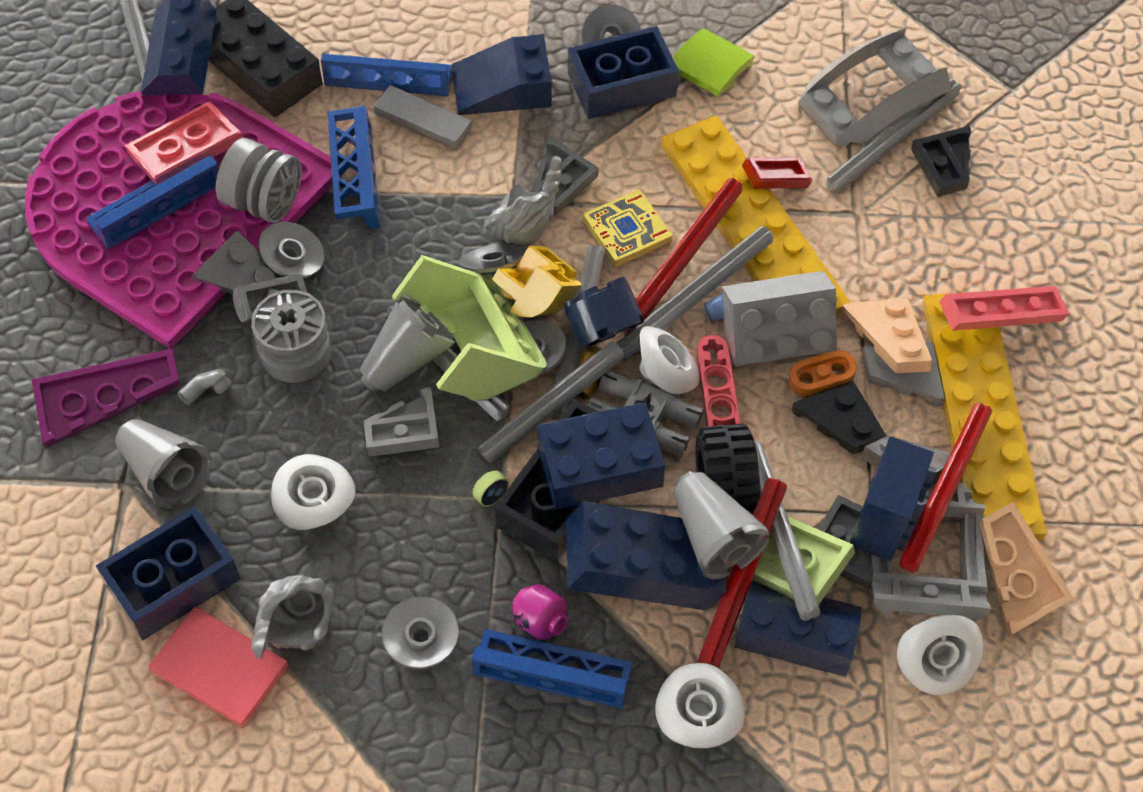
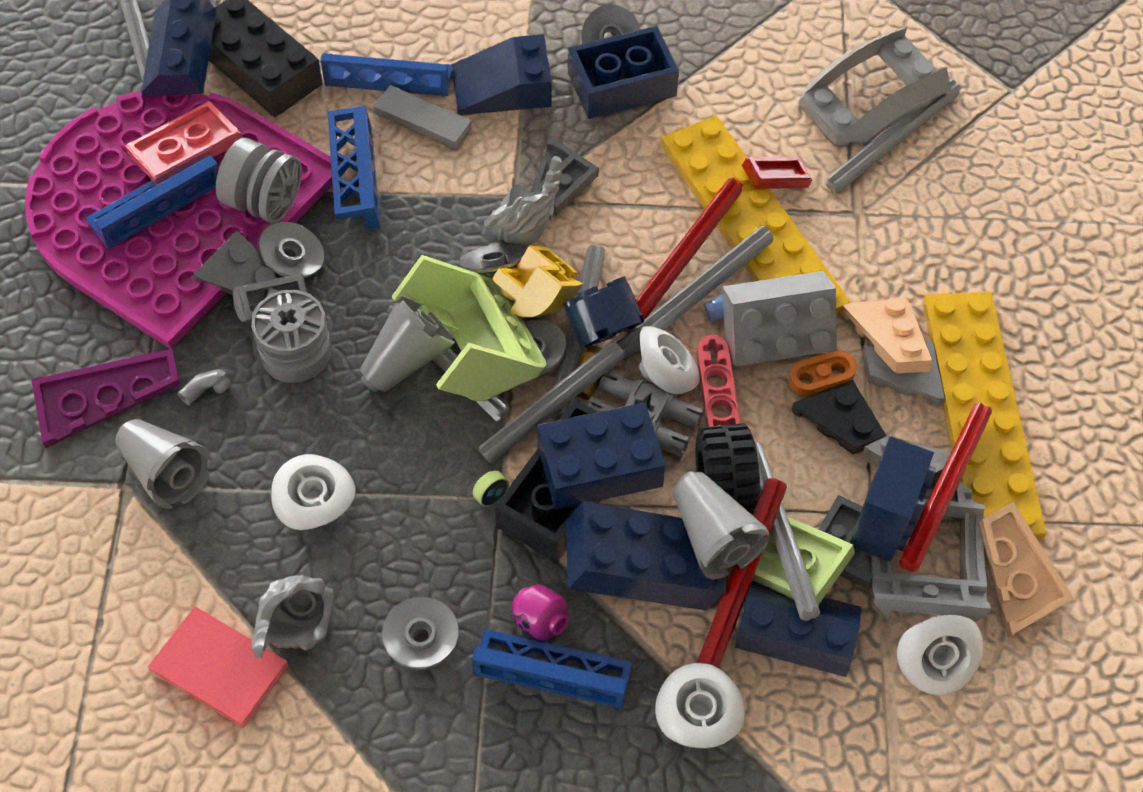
dark blue brick [96,506,240,641] -> none
light grey wing [364,387,439,457] -> none
light yellow tile [583,189,673,268] -> none
lime slope [673,28,755,96] -> none
black wing [911,126,971,197] -> none
coral plate [939,286,1070,331] -> none

